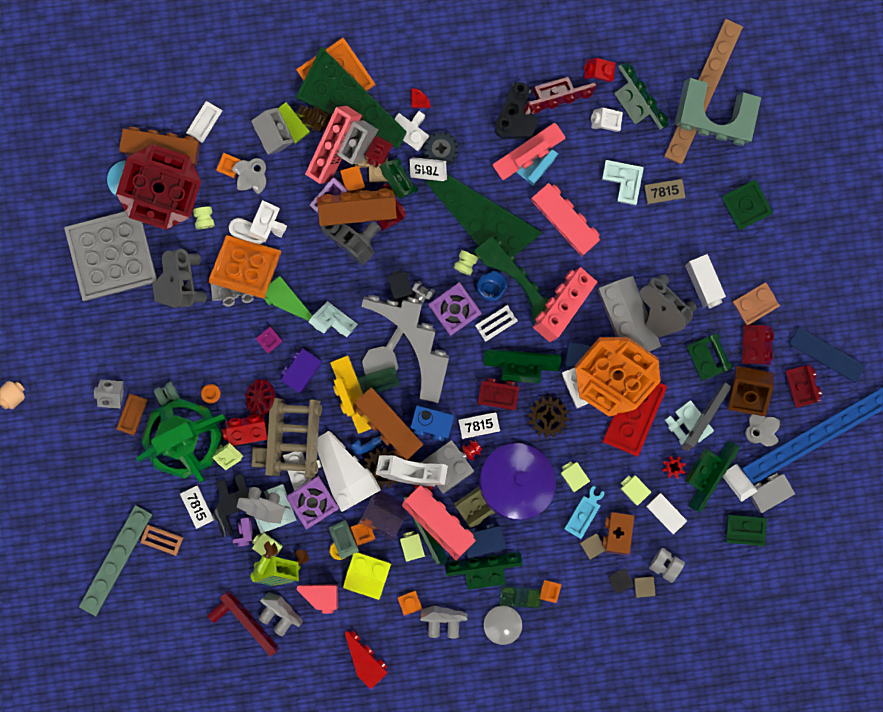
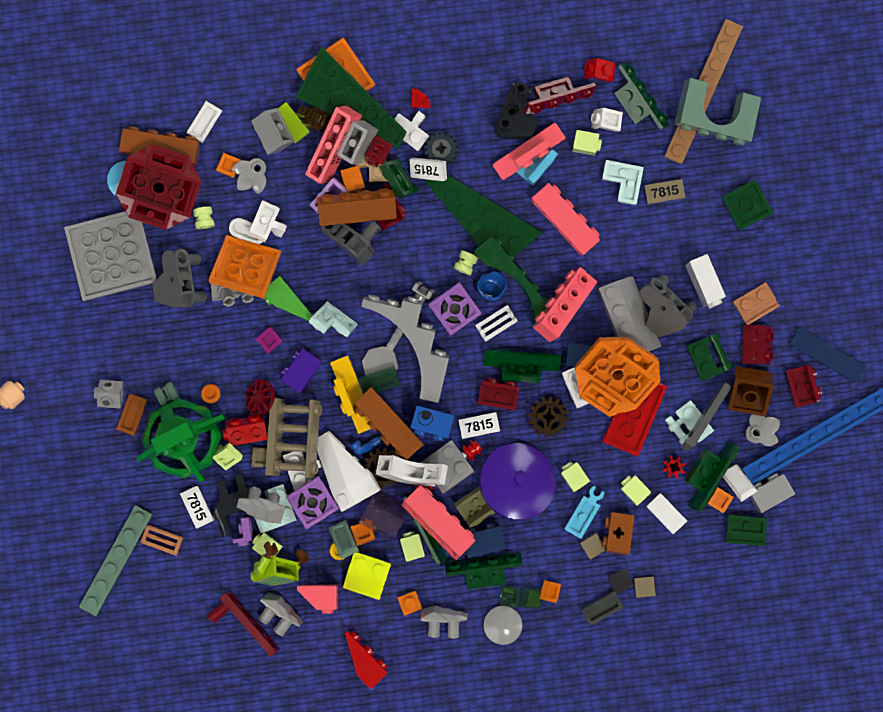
black brick [388,270,413,301] -> none
light grey wheel [649,548,685,583] -> none
none -> yellowish green brick [572,130,602,156]
none -> pearl dark grey tile [581,591,624,626]
none -> orange plate [707,487,734,513]

